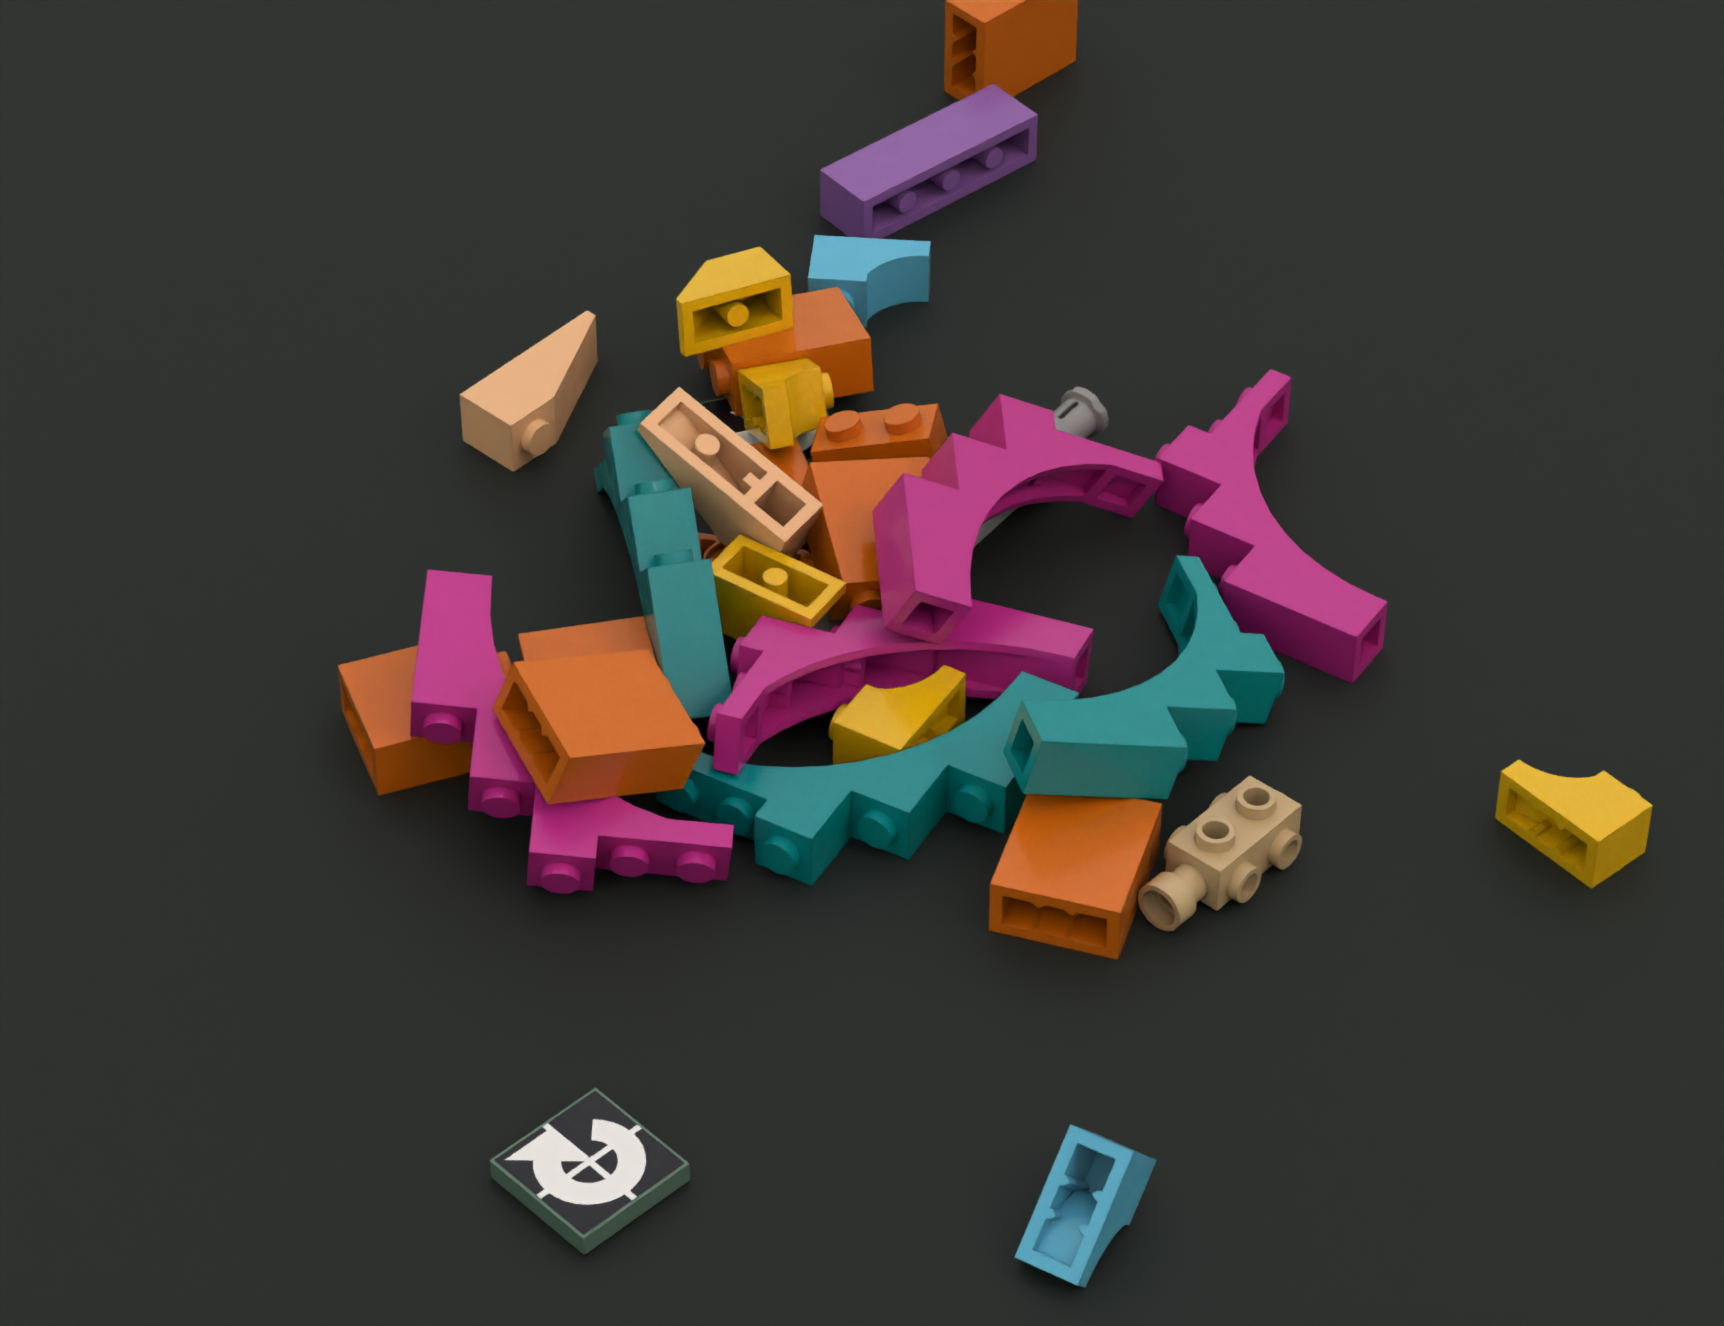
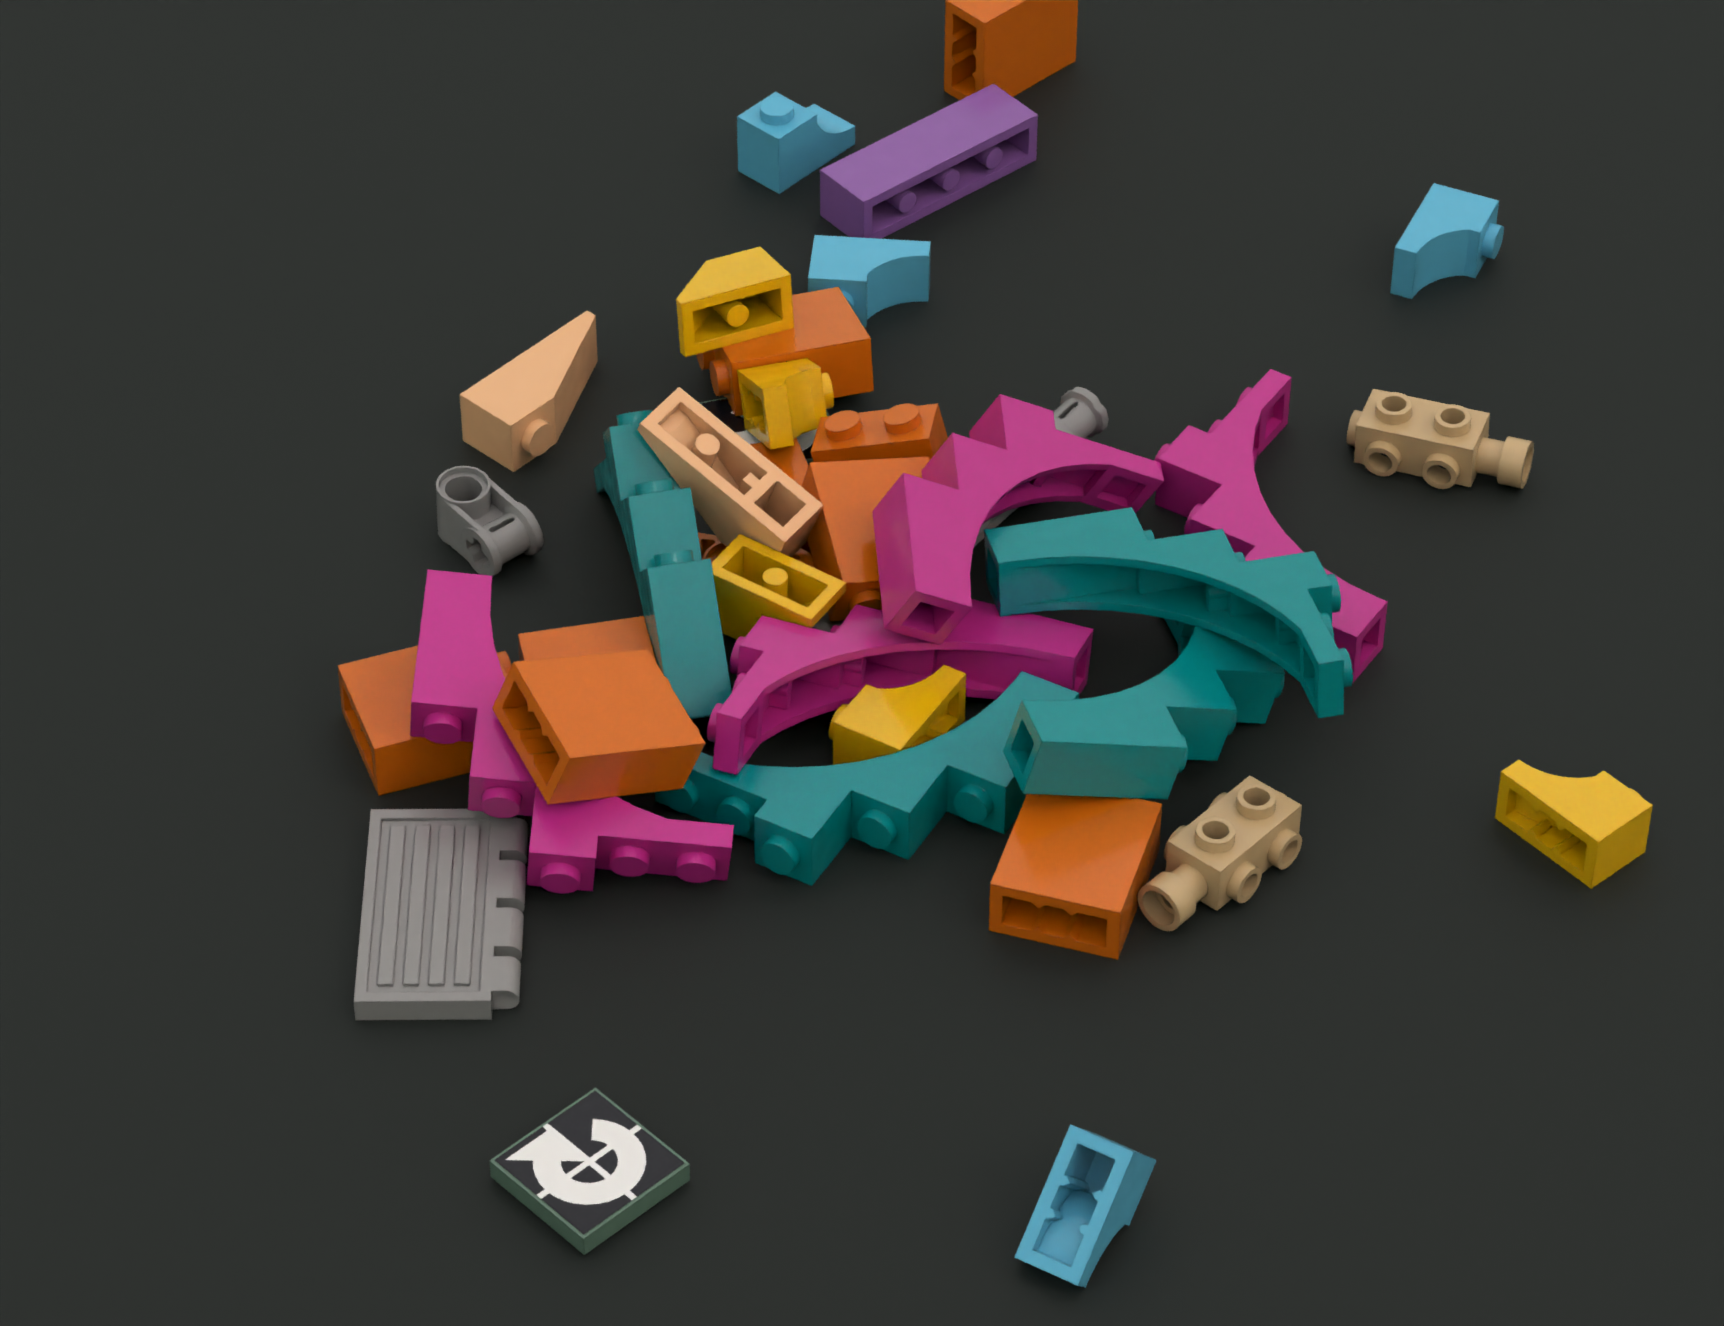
none -> light grey hinge [353,809,529,1021]
none -> light grey piece [436,466,544,577]
none -> medium azure arch [737,92,855,194]
none -> teal arch [984,507,1353,719]
none -> tan brick [1347,389,1534,489]
none -> medium azure arch [1390,183,1504,299]

